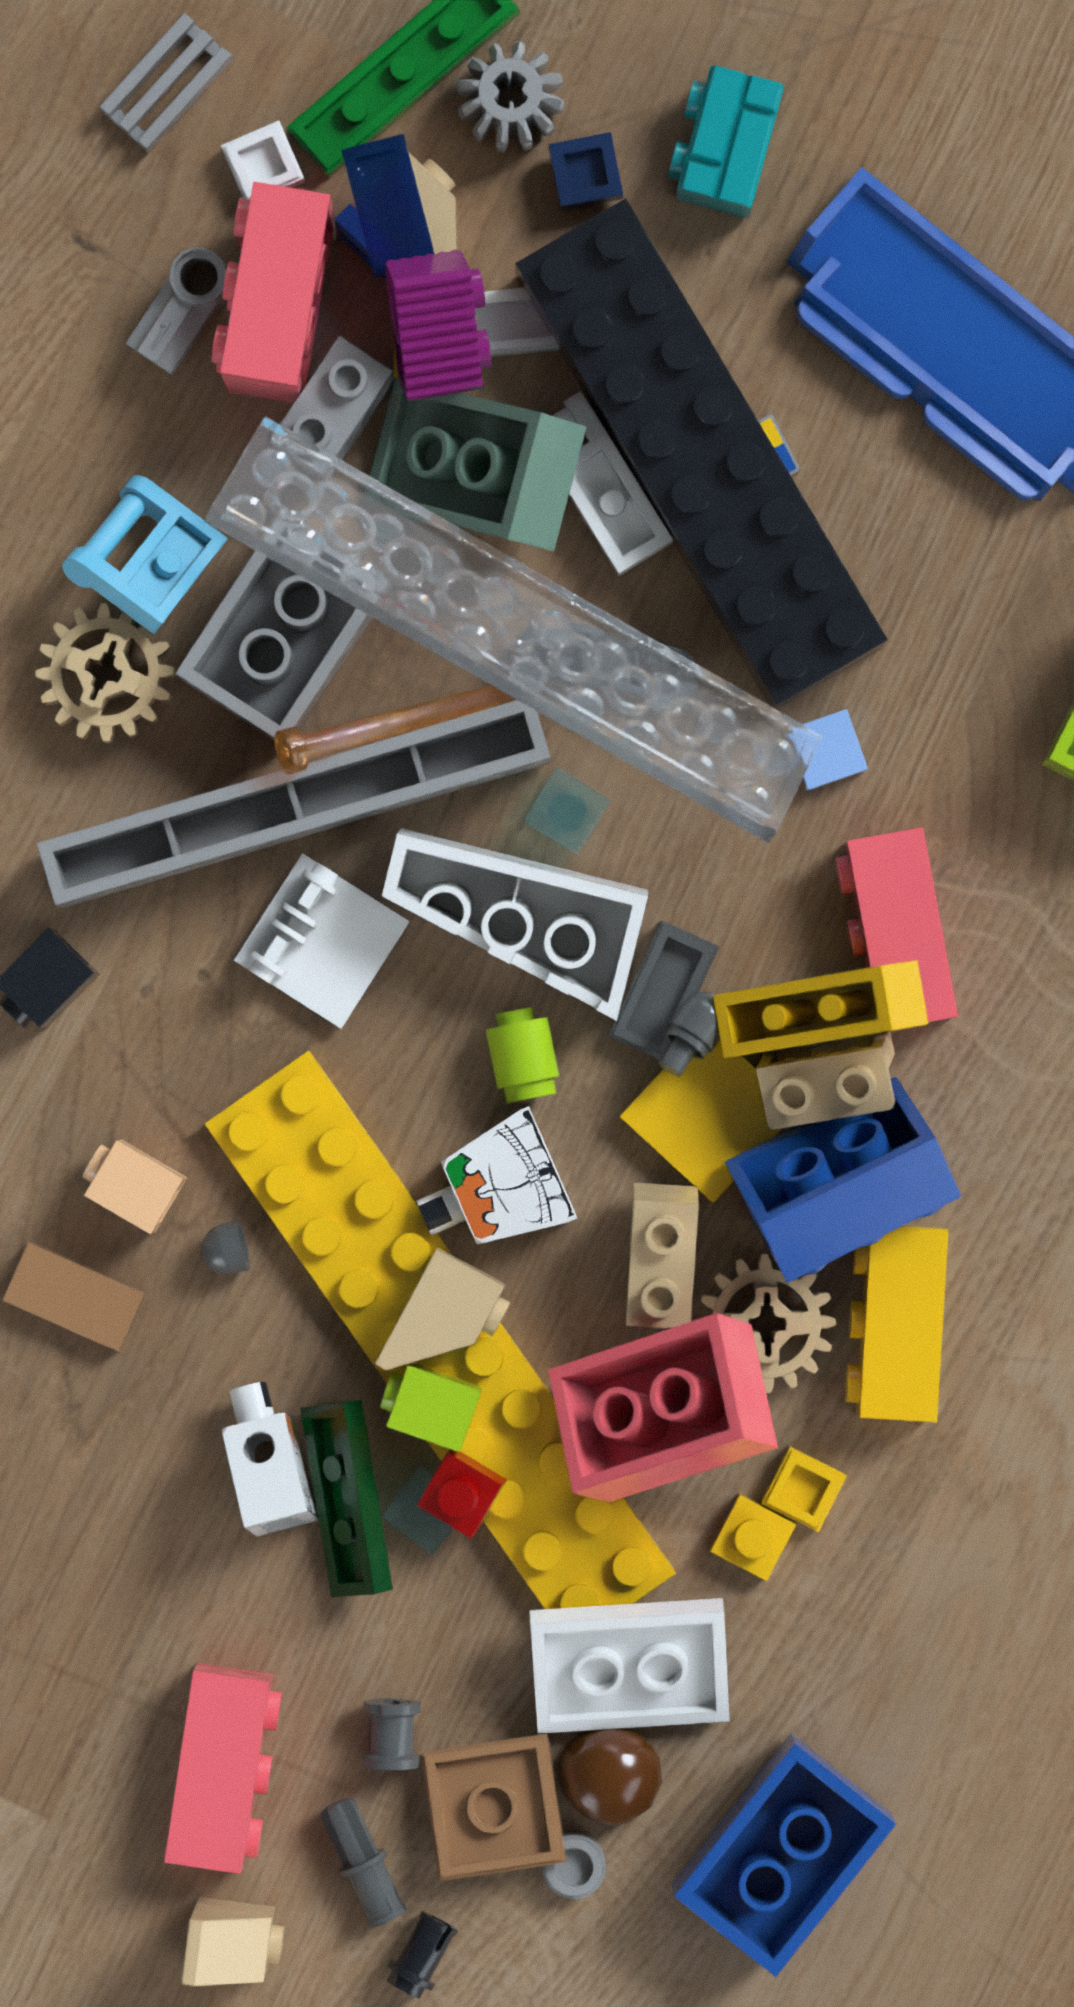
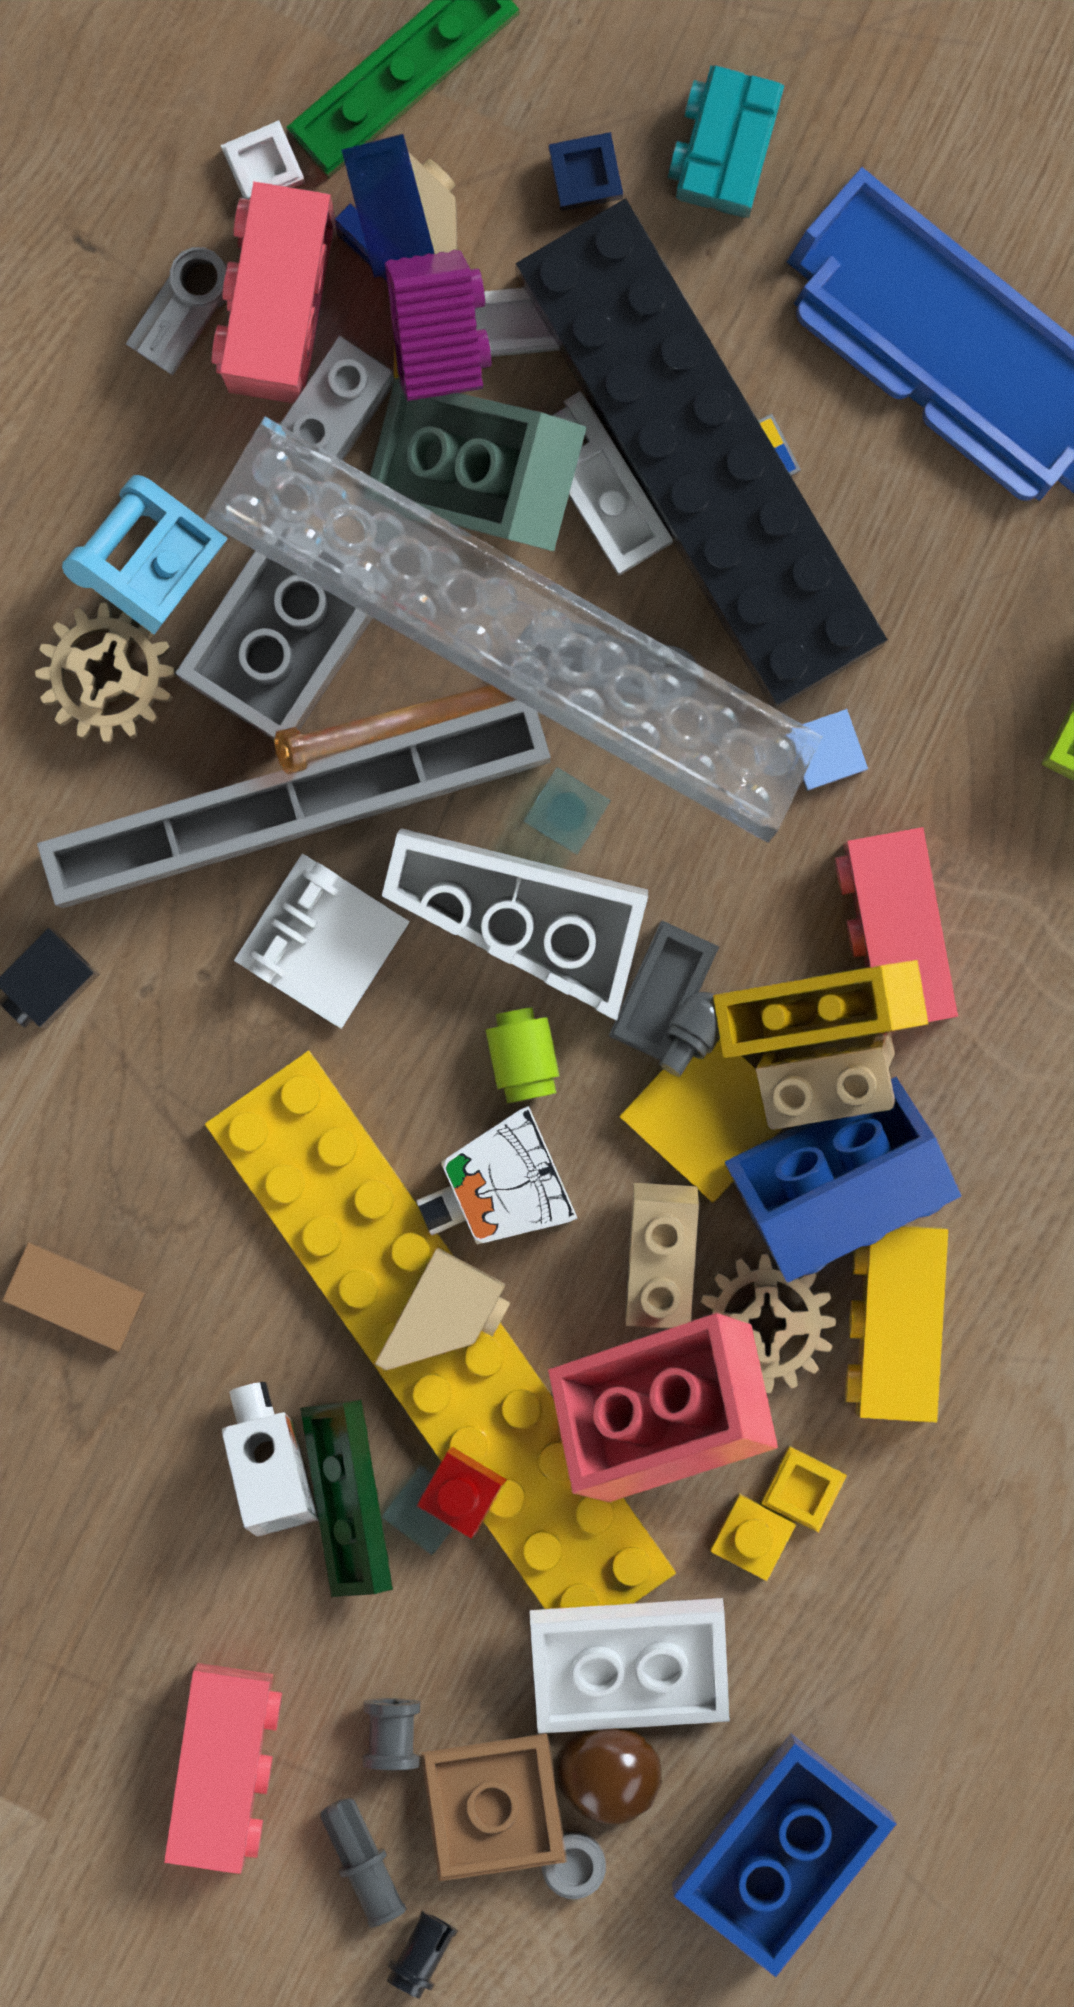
light nougat brick [82,1139,187,1234] -> none
light grey tile [99,13,233,153] -> none
tan slope [182,1897,285,1986] -> none
dark grey hinge [201,1220,250,1274] -> none
lime brick [380,1363,482,1452] -> none
light grey gear [457,41,564,152] -> none

